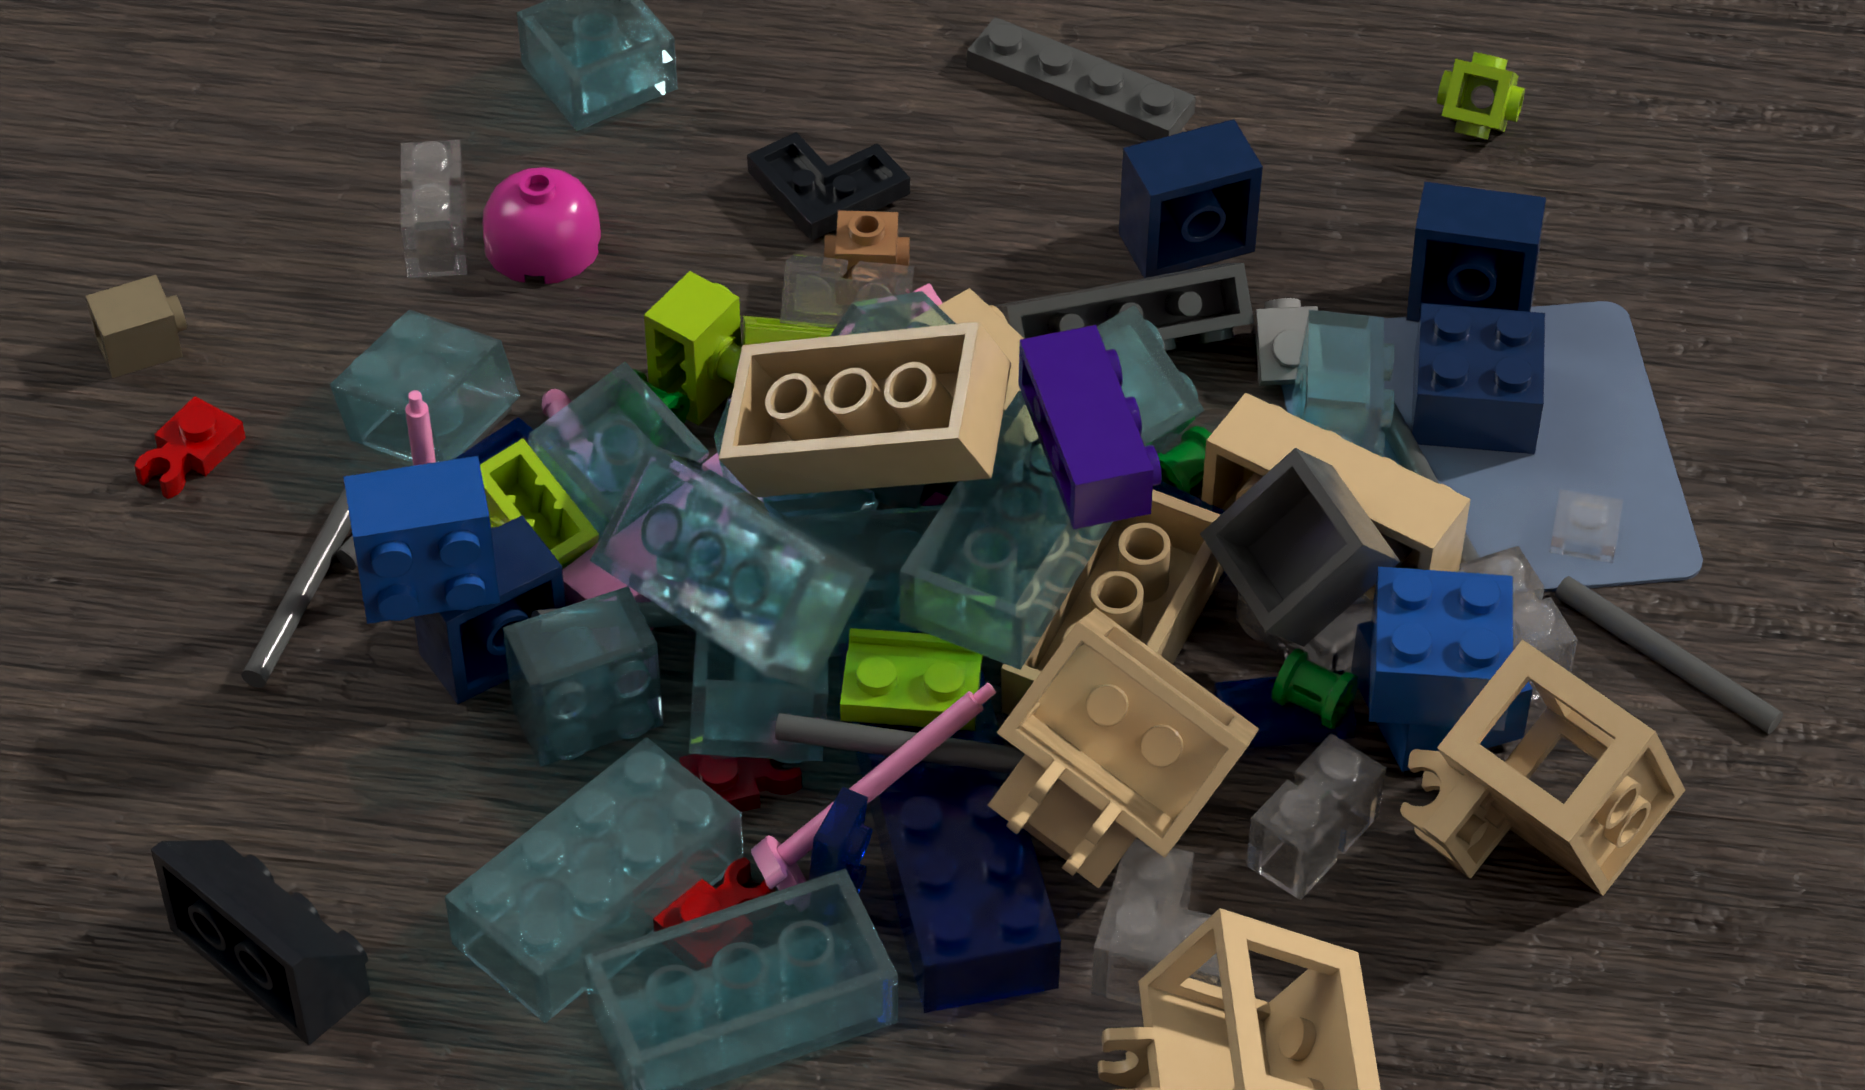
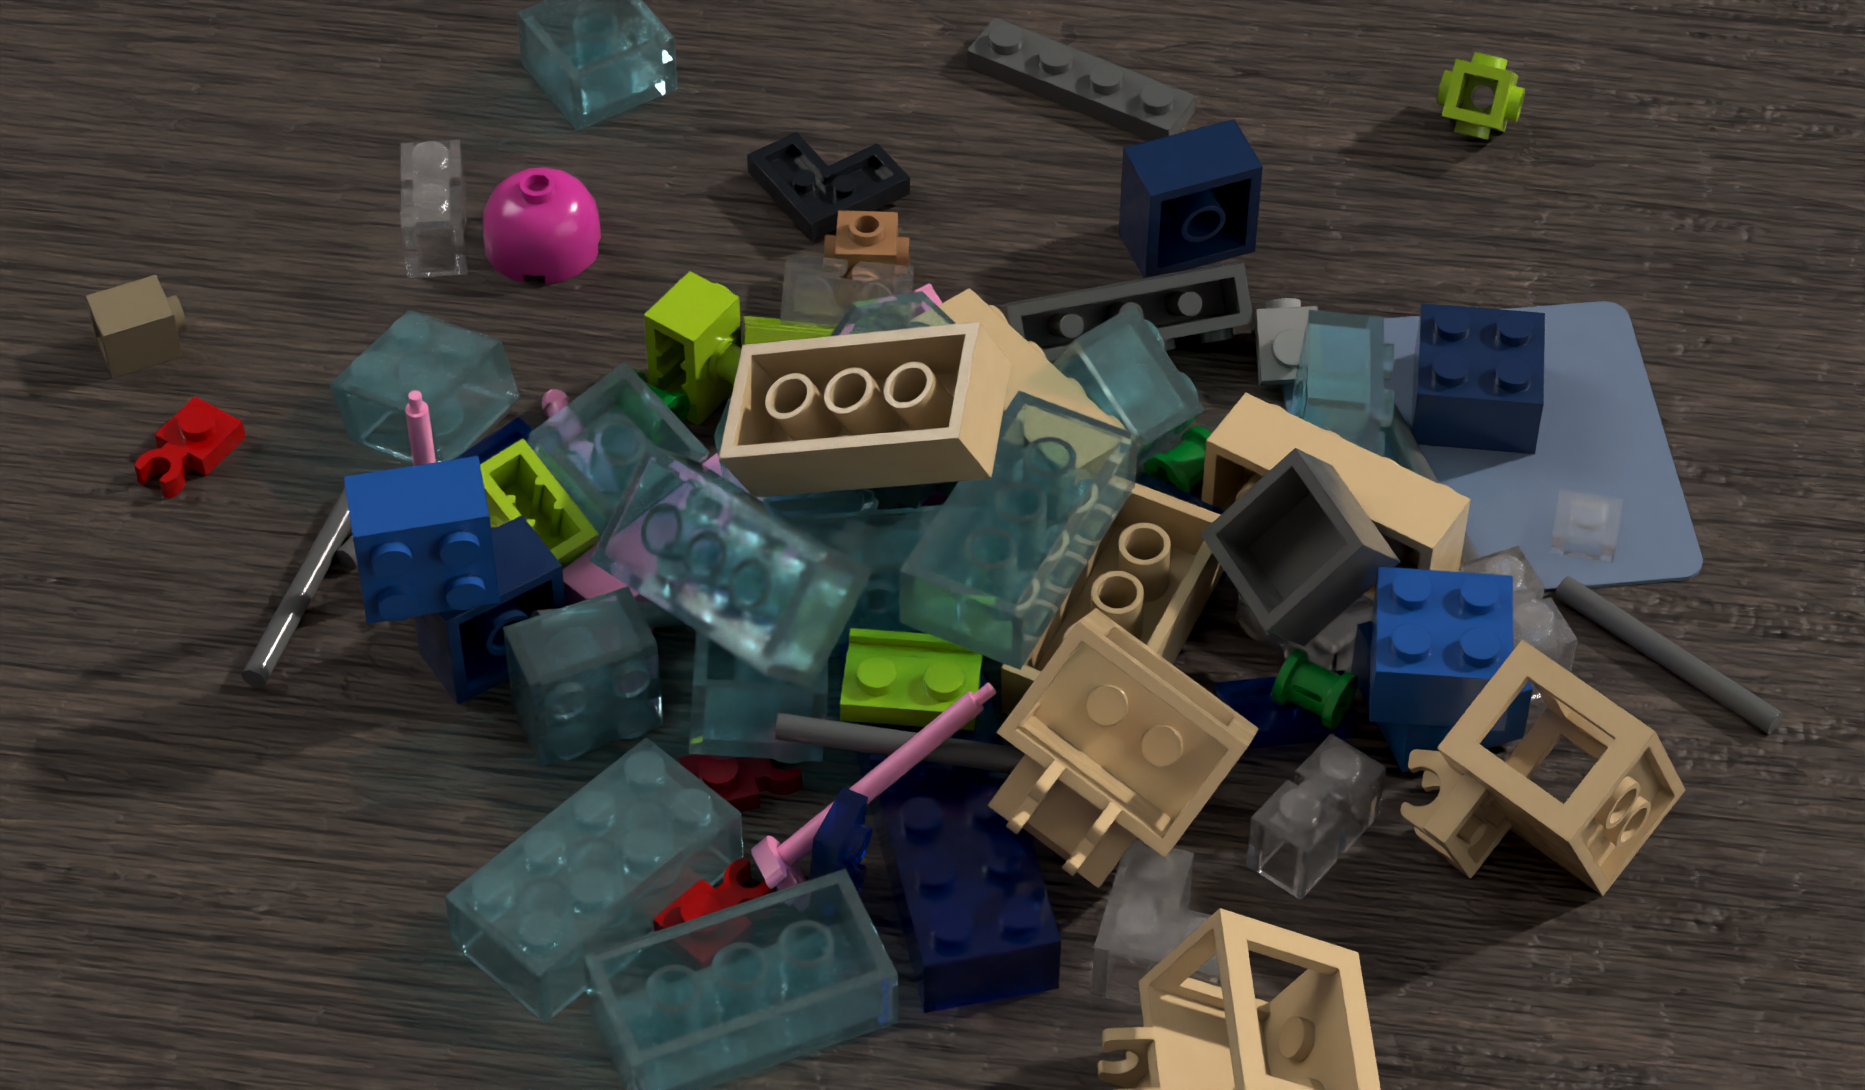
black slope [151,840,371,1045] -> none
dark purple brick [1018,325,1162,530] -> none
dark blue brick [1406,182,1546,322] -> none

